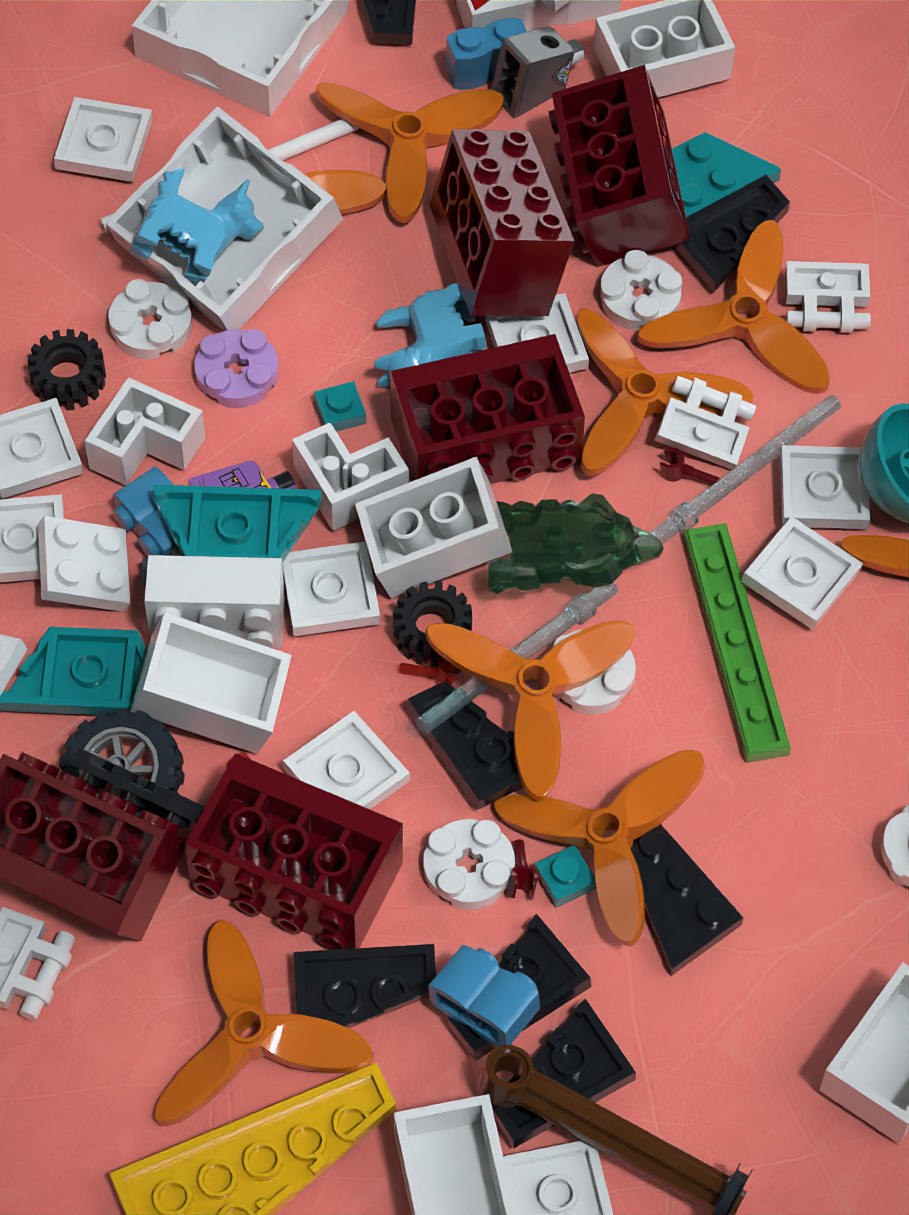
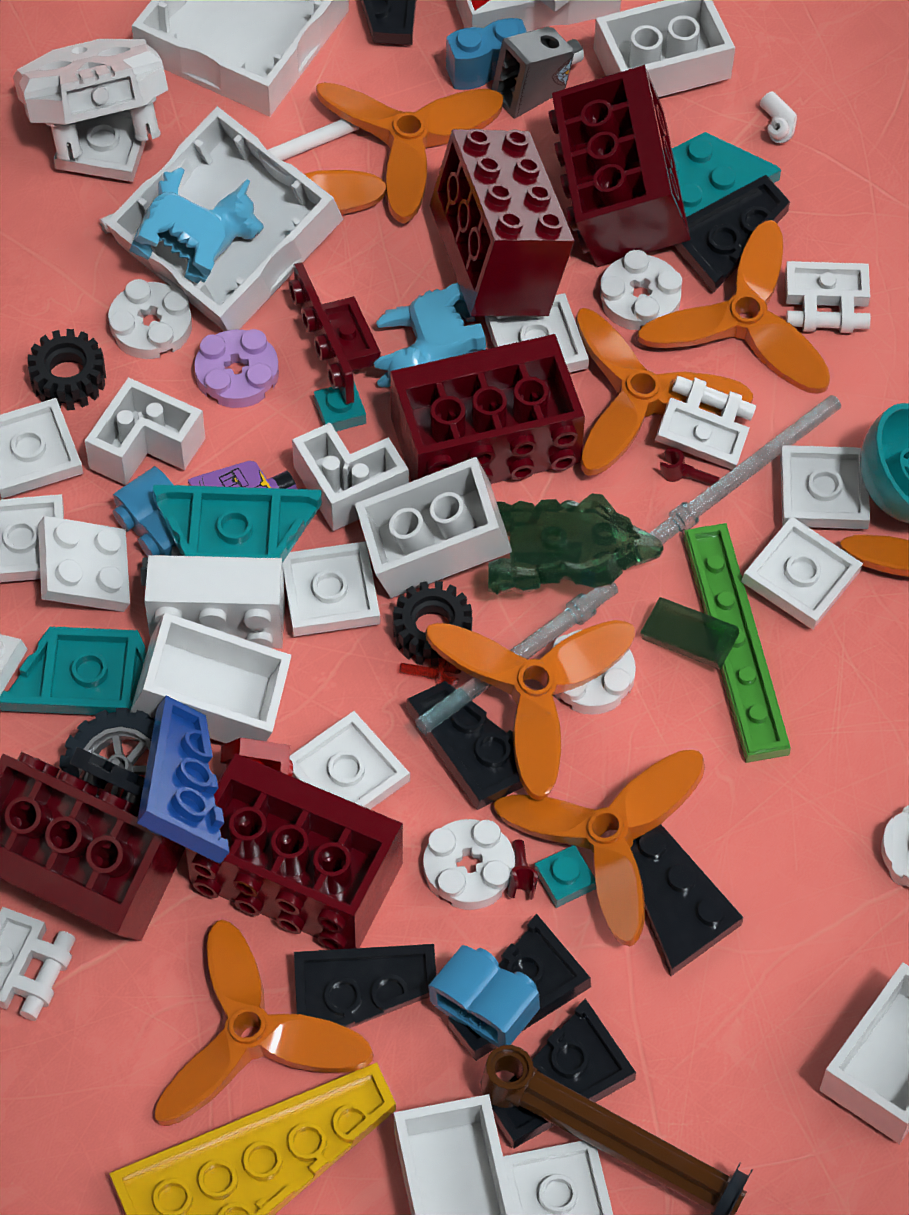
none -> white brick [13,39,168,160]
none -> blue wing [137,695,229,864]
none -> bracket [220,737,293,777]
none -> dark red bracket [289,262,381,404]
none -> clear green tile [640,597,740,670]
none -> white arm [760,91,797,143]

